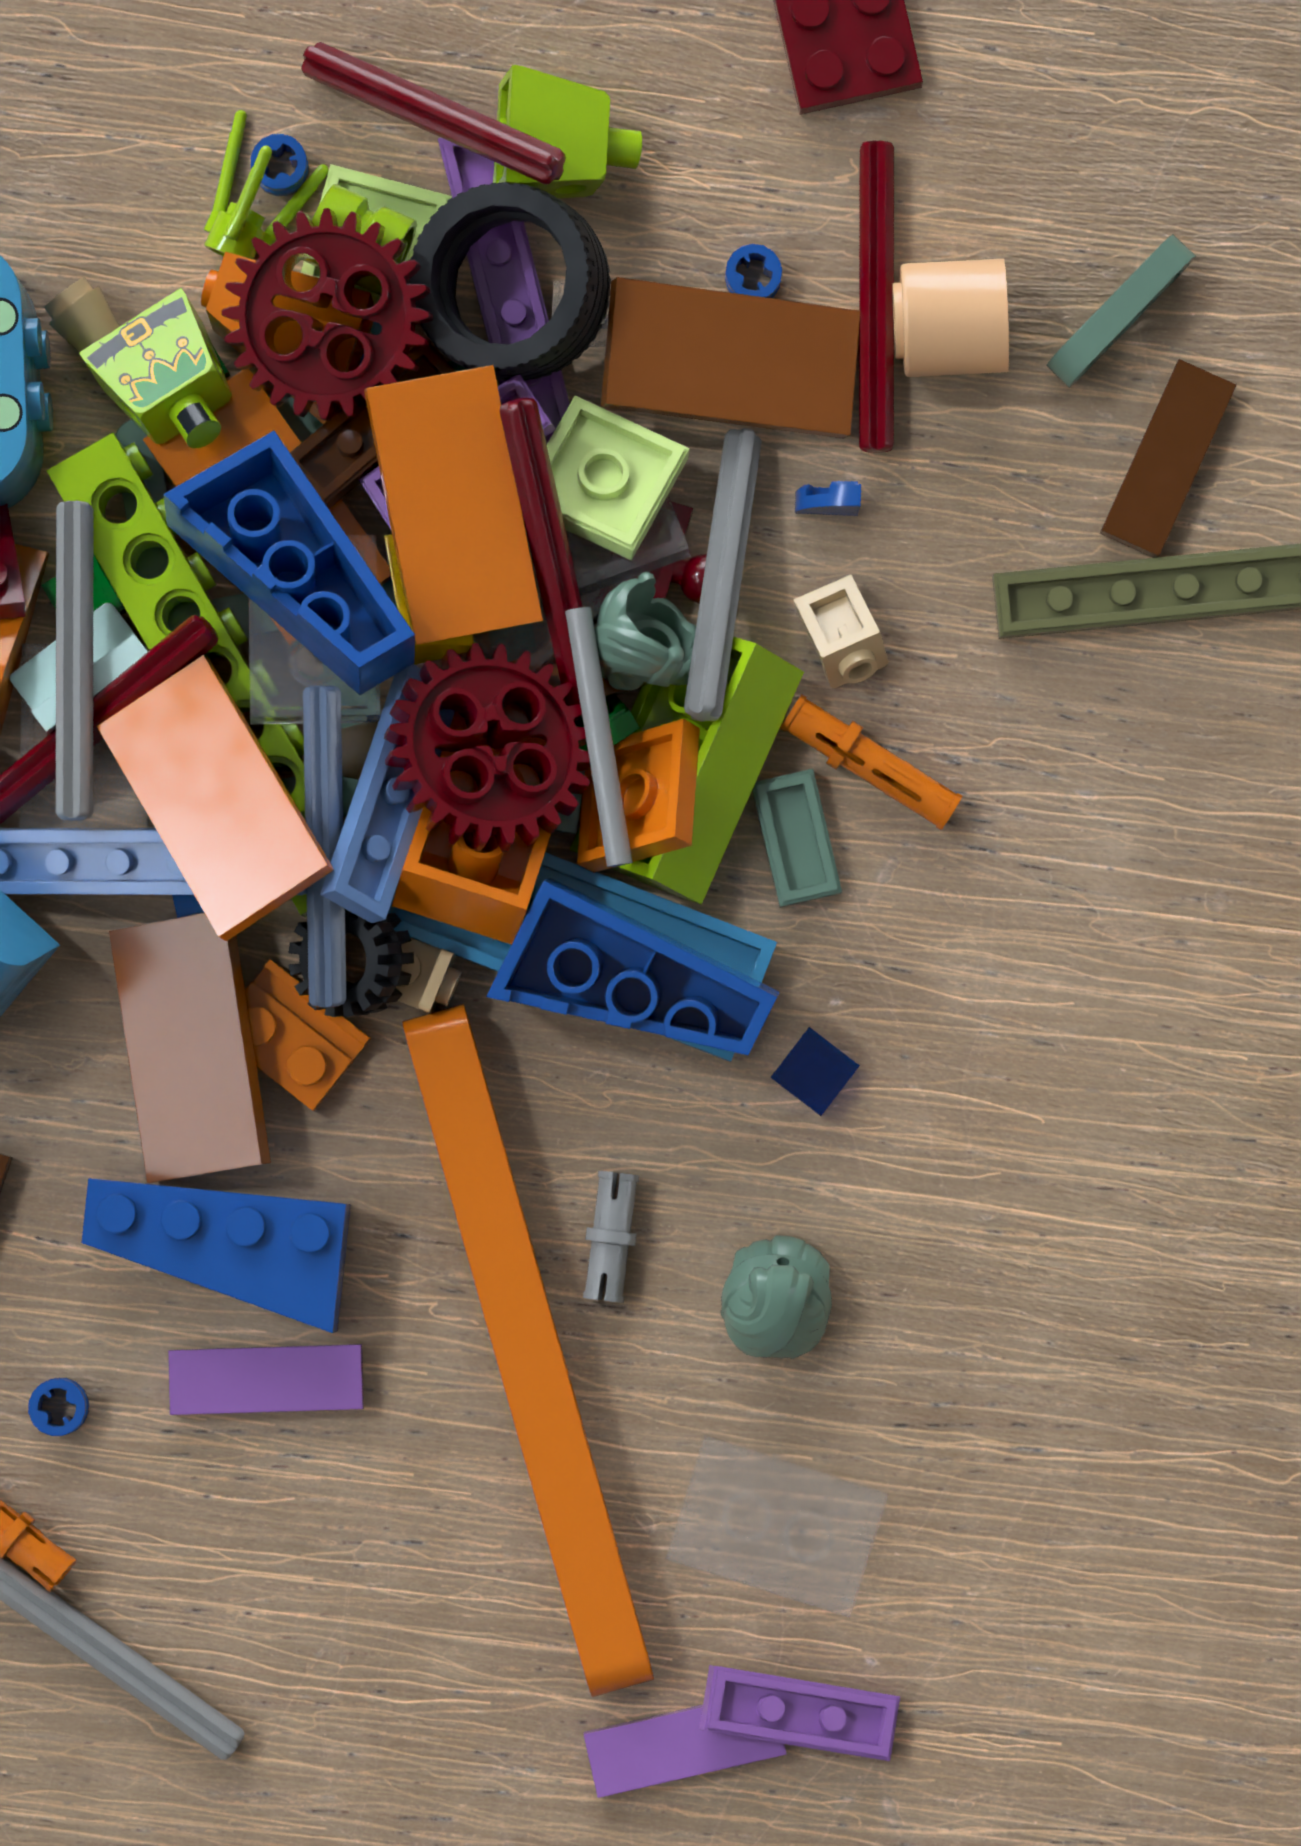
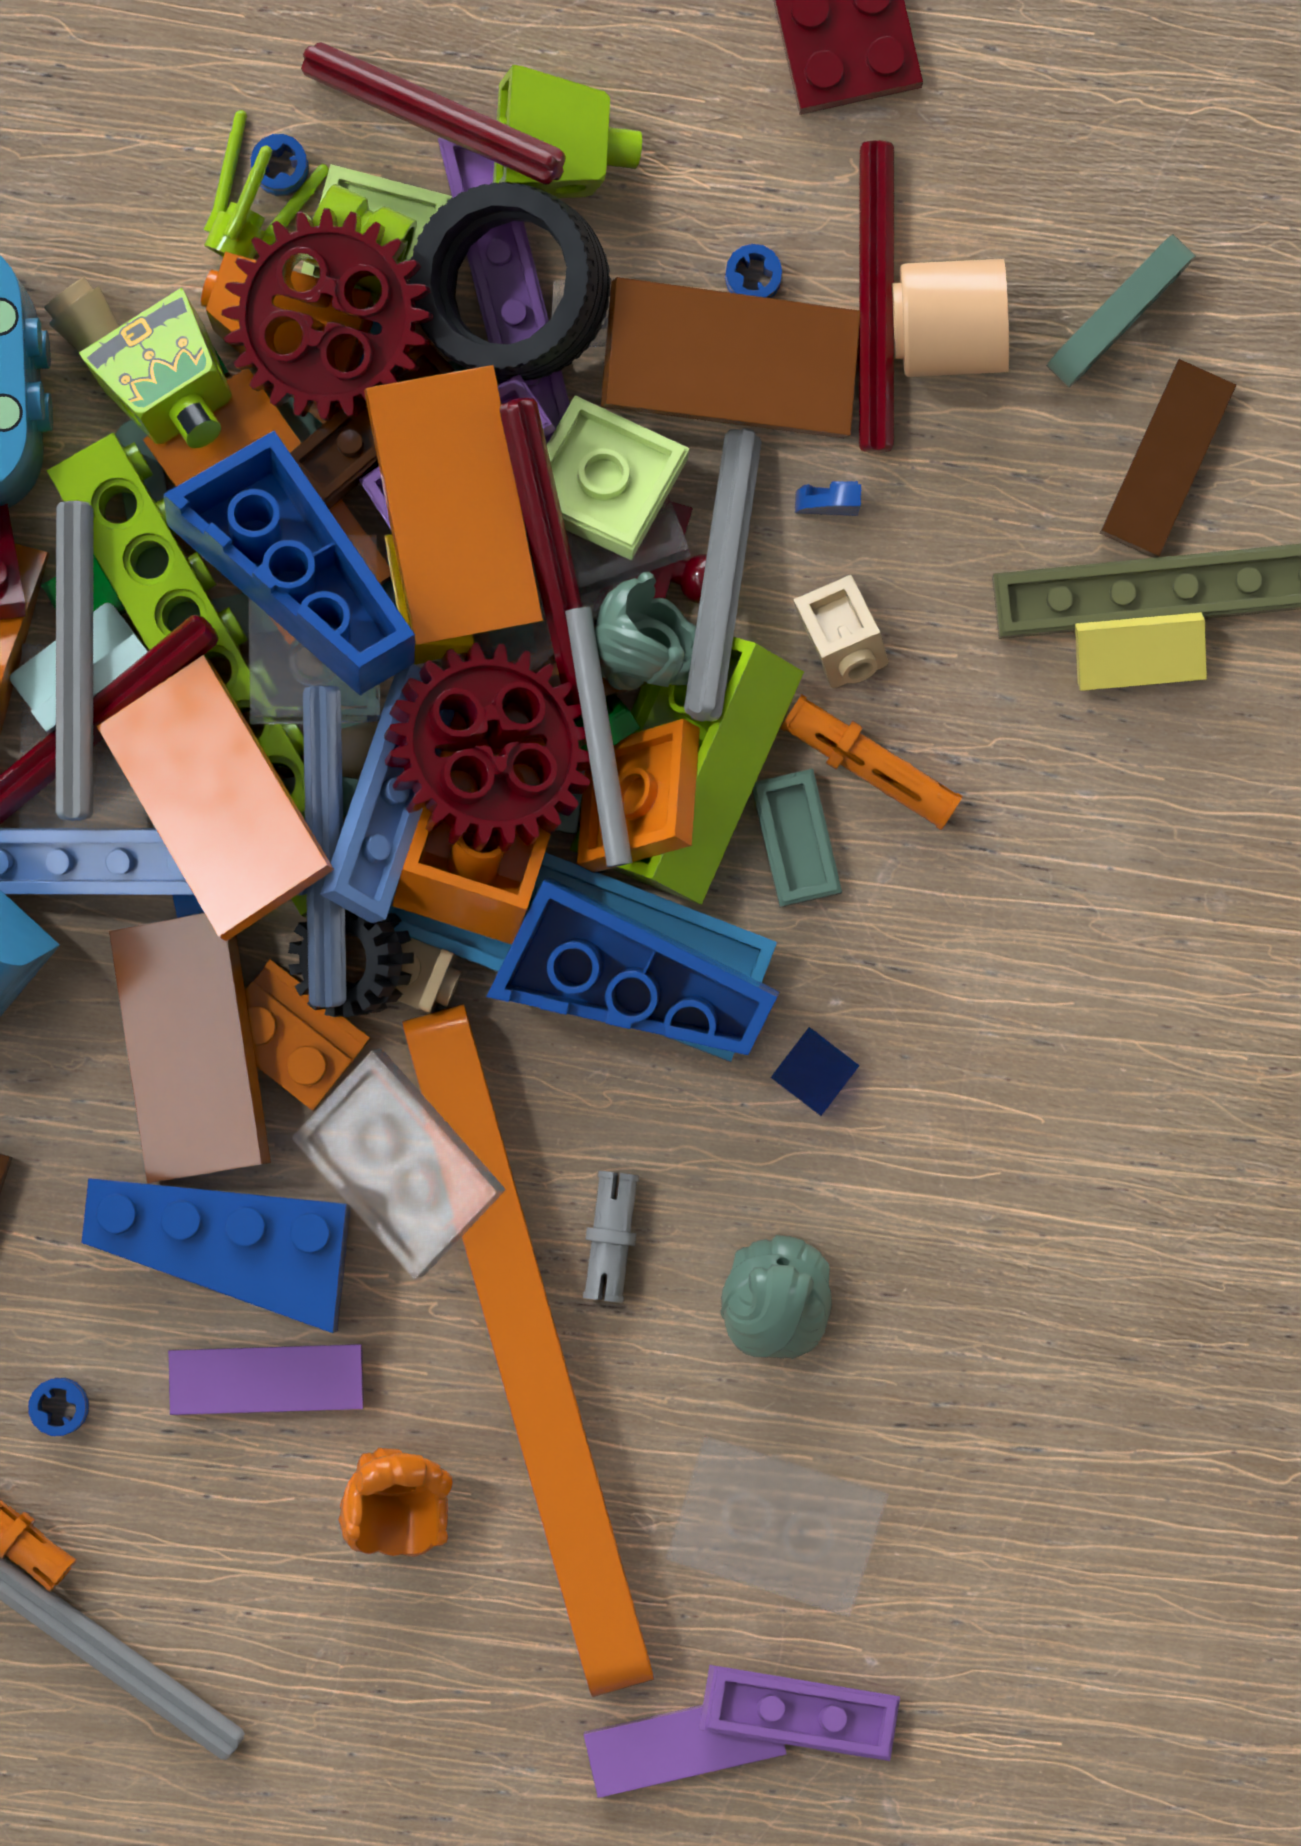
none -> clear tile [292,1049,506,1279]
none -> orange hair [338,1447,453,1557]
none -> light yellow tile [1075,612,1207,691]

